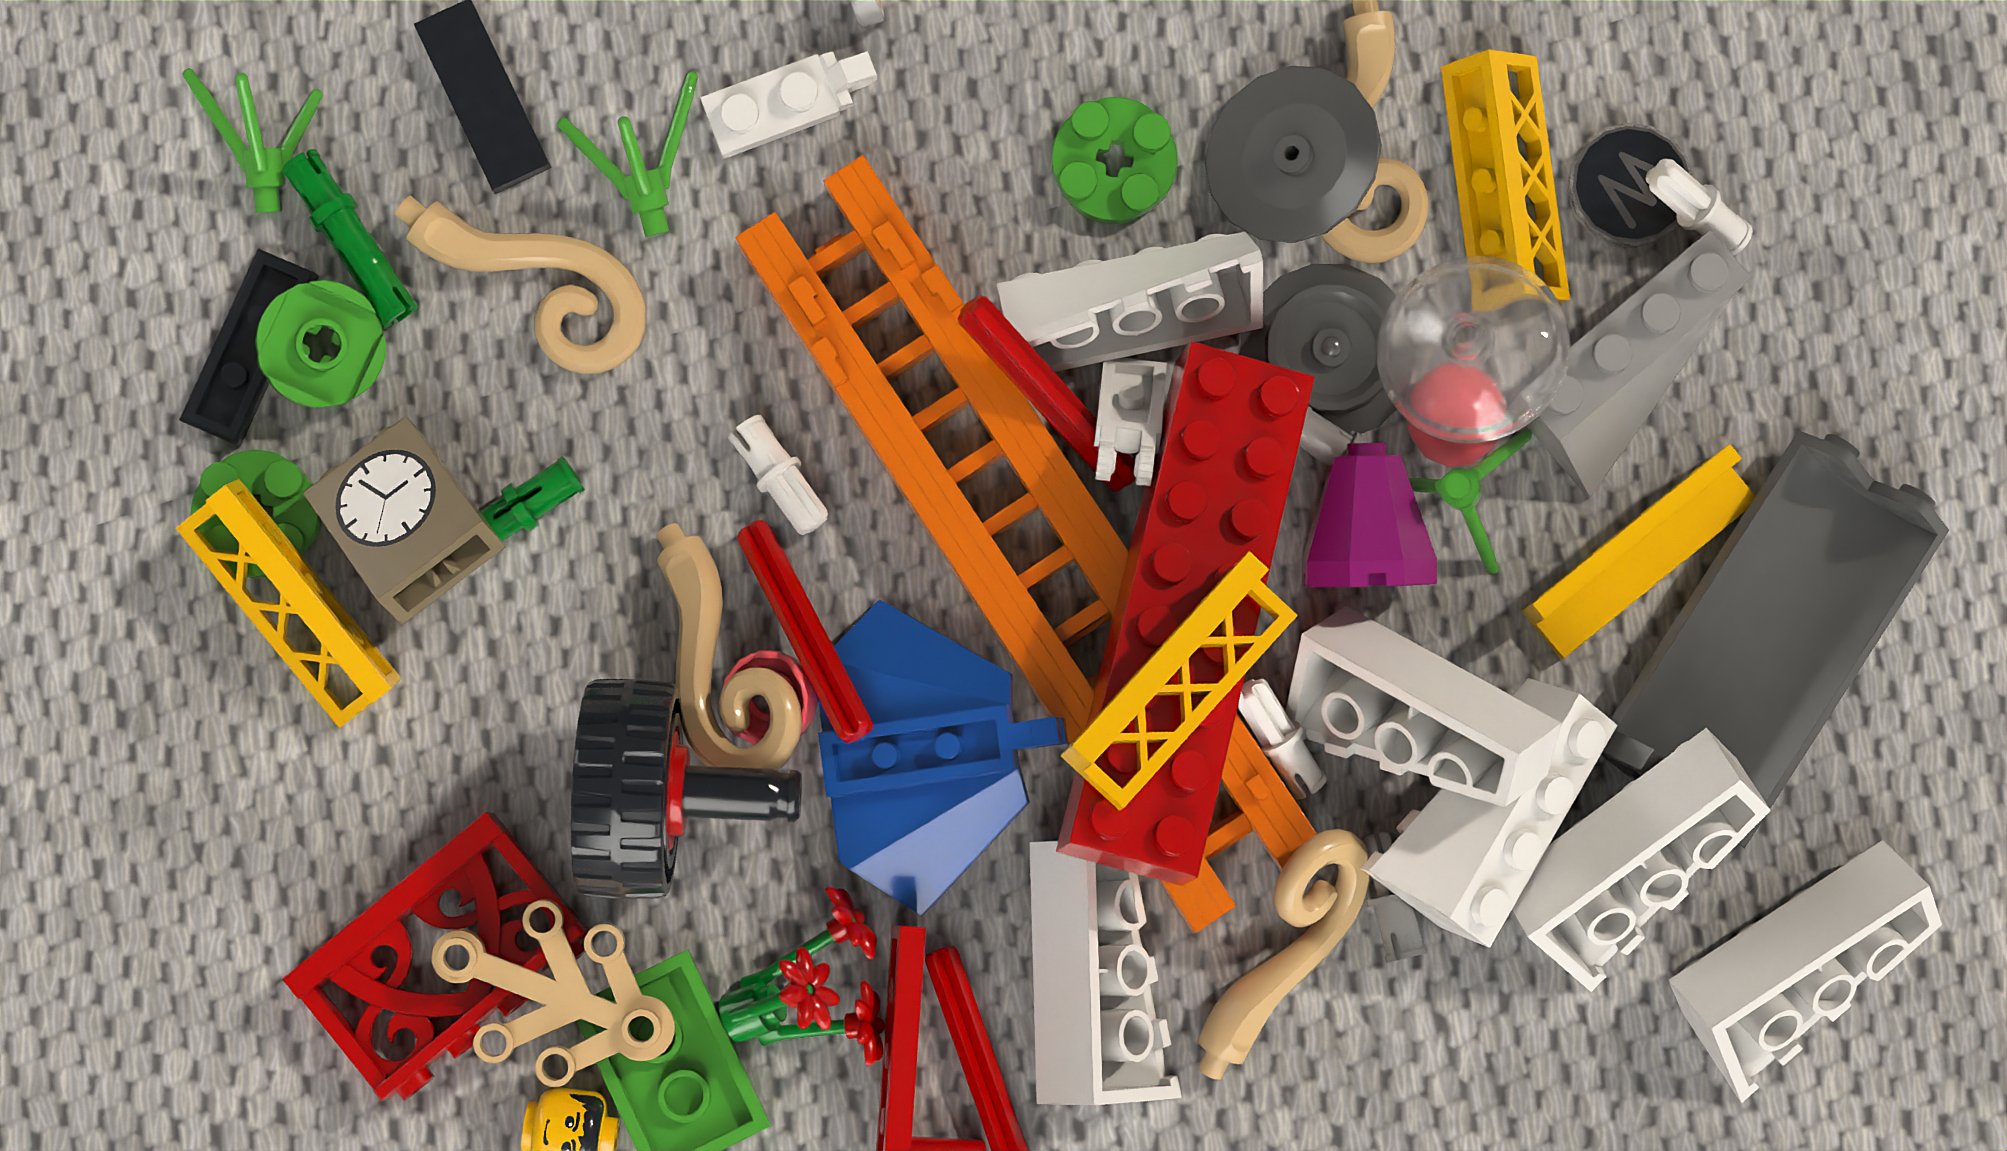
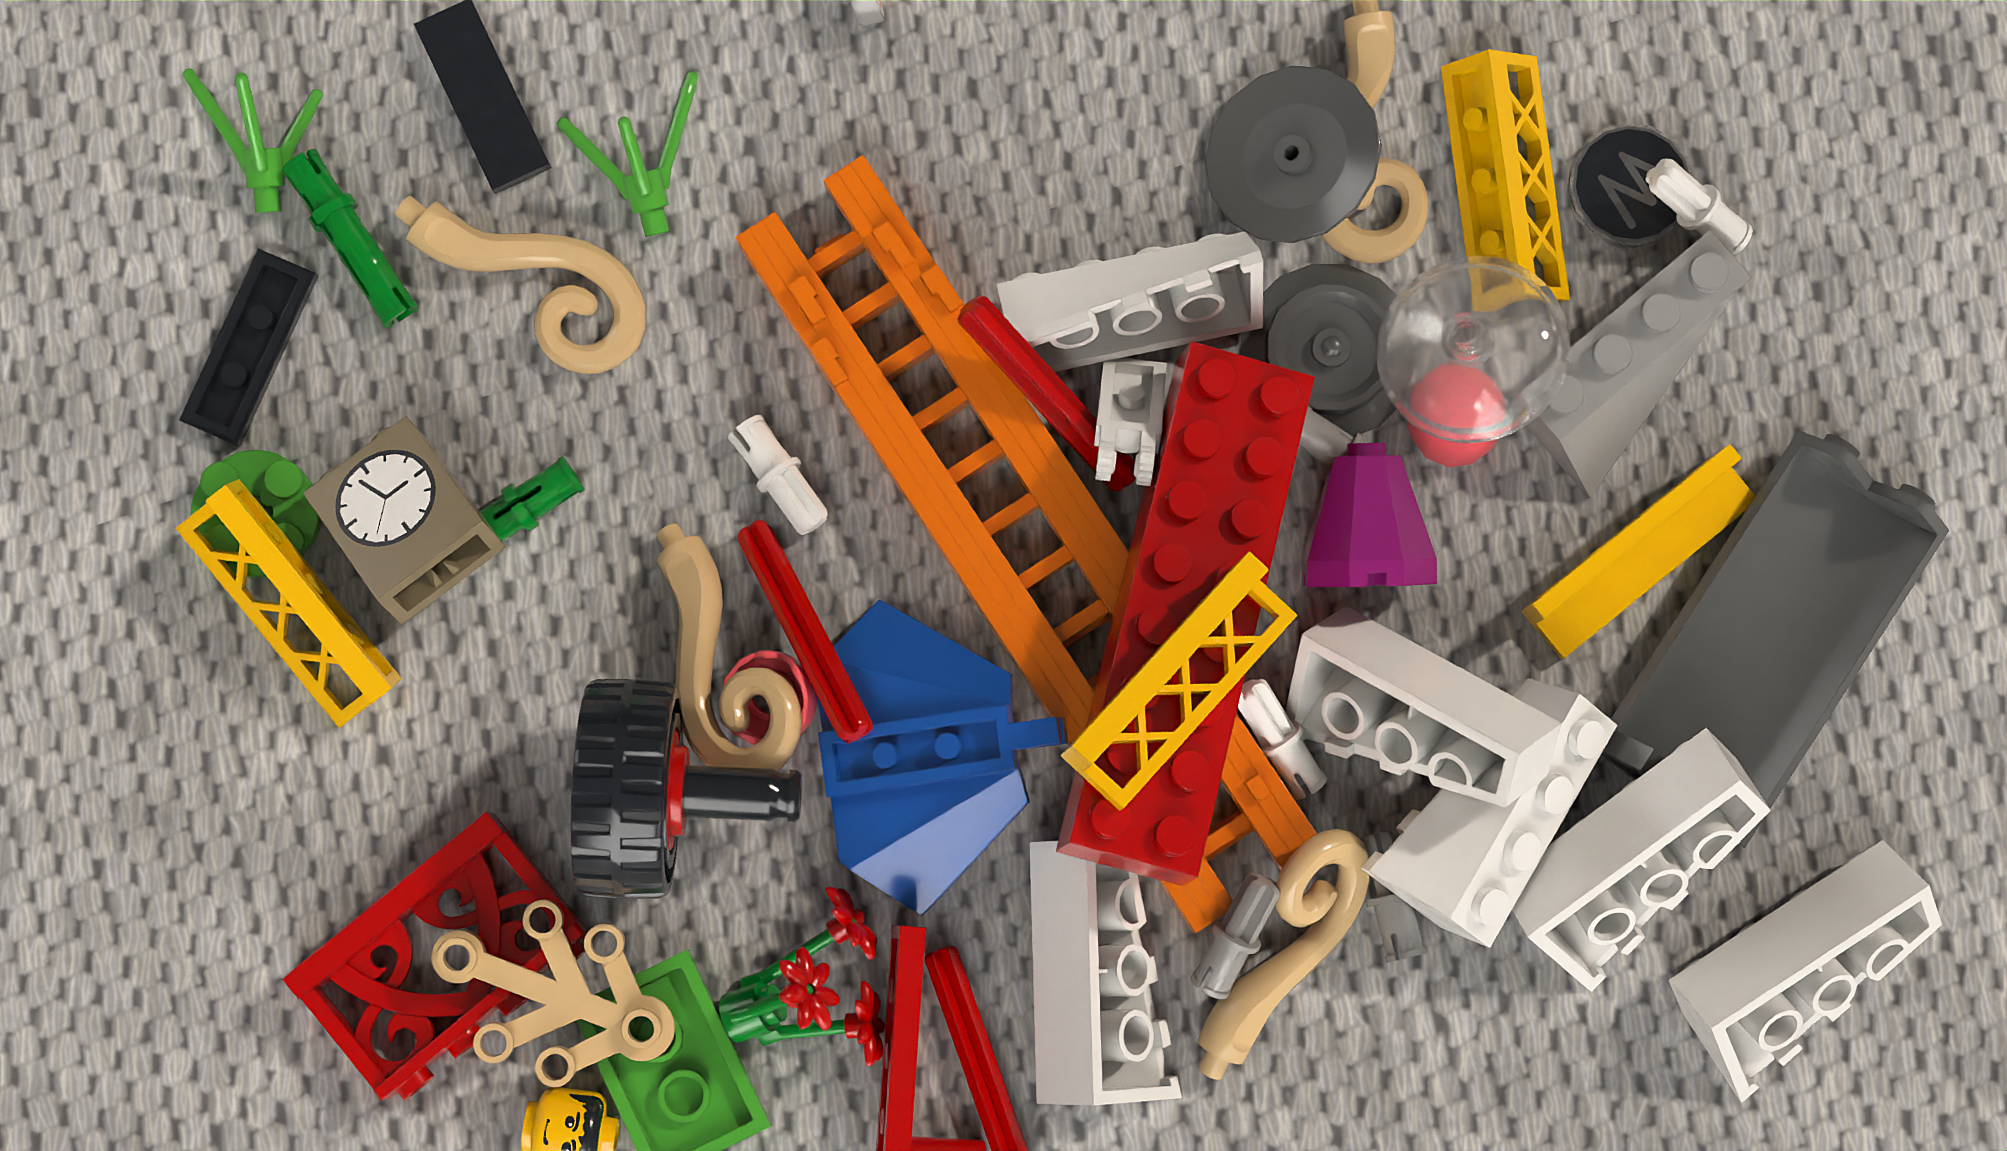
bright green plate [255,280,386,409] -> none
white hinge [700,51,877,159] -> none
bright green plate [1052,97,1178,224] -> none
bright green plant [1409,429,1532,574] -> none
none -> light grey axle [1191,873,1280,999]

